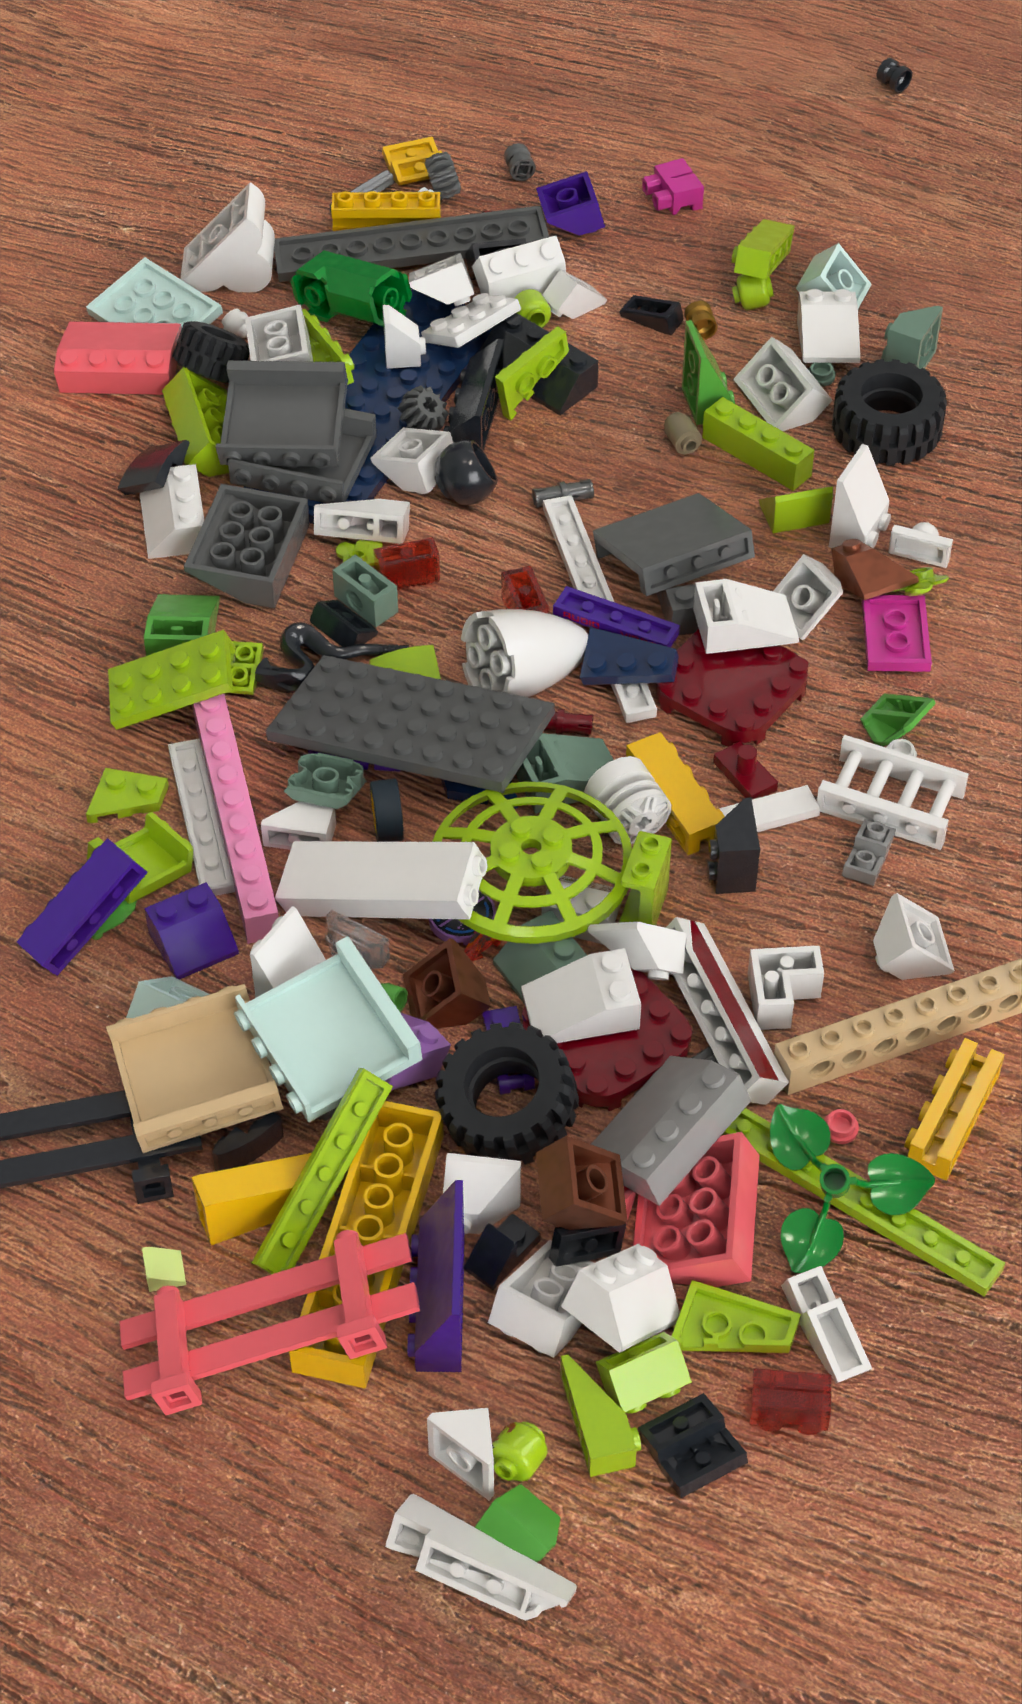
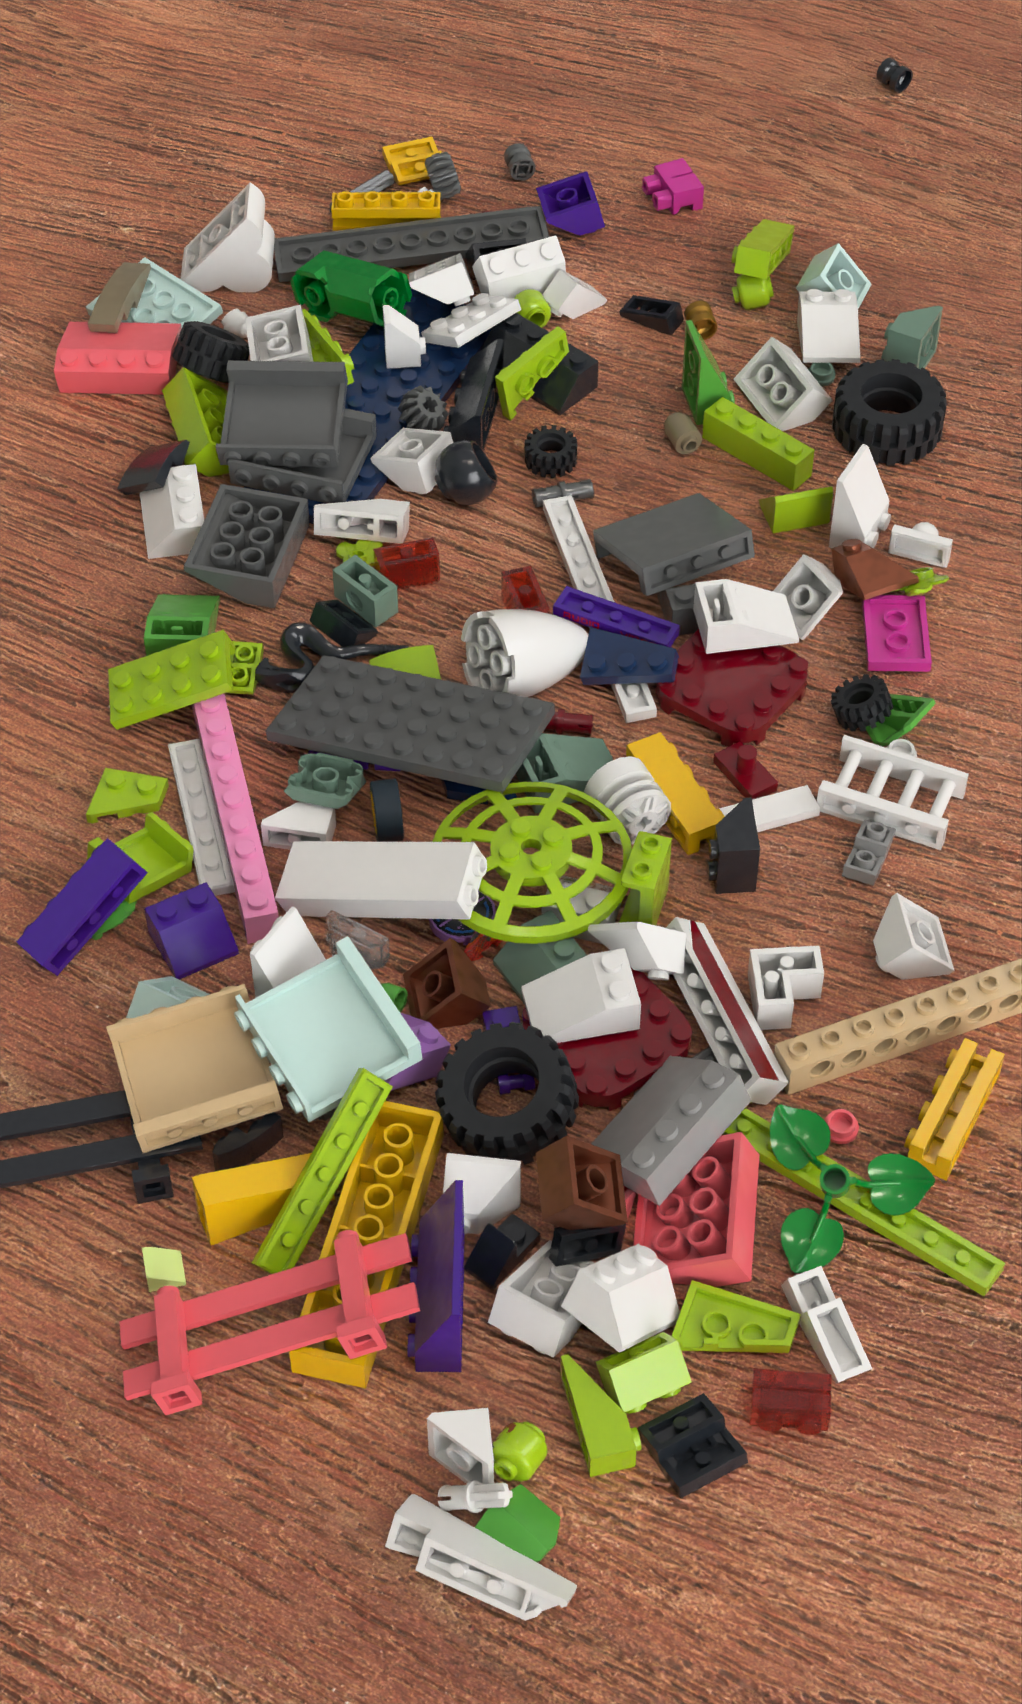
none -> dark tan slope [87,262,151,333]
none -> white axle [438,1480,513,1513]
none -> black tyre [525,425,577,478]
none -> black tyre [831,674,893,732]

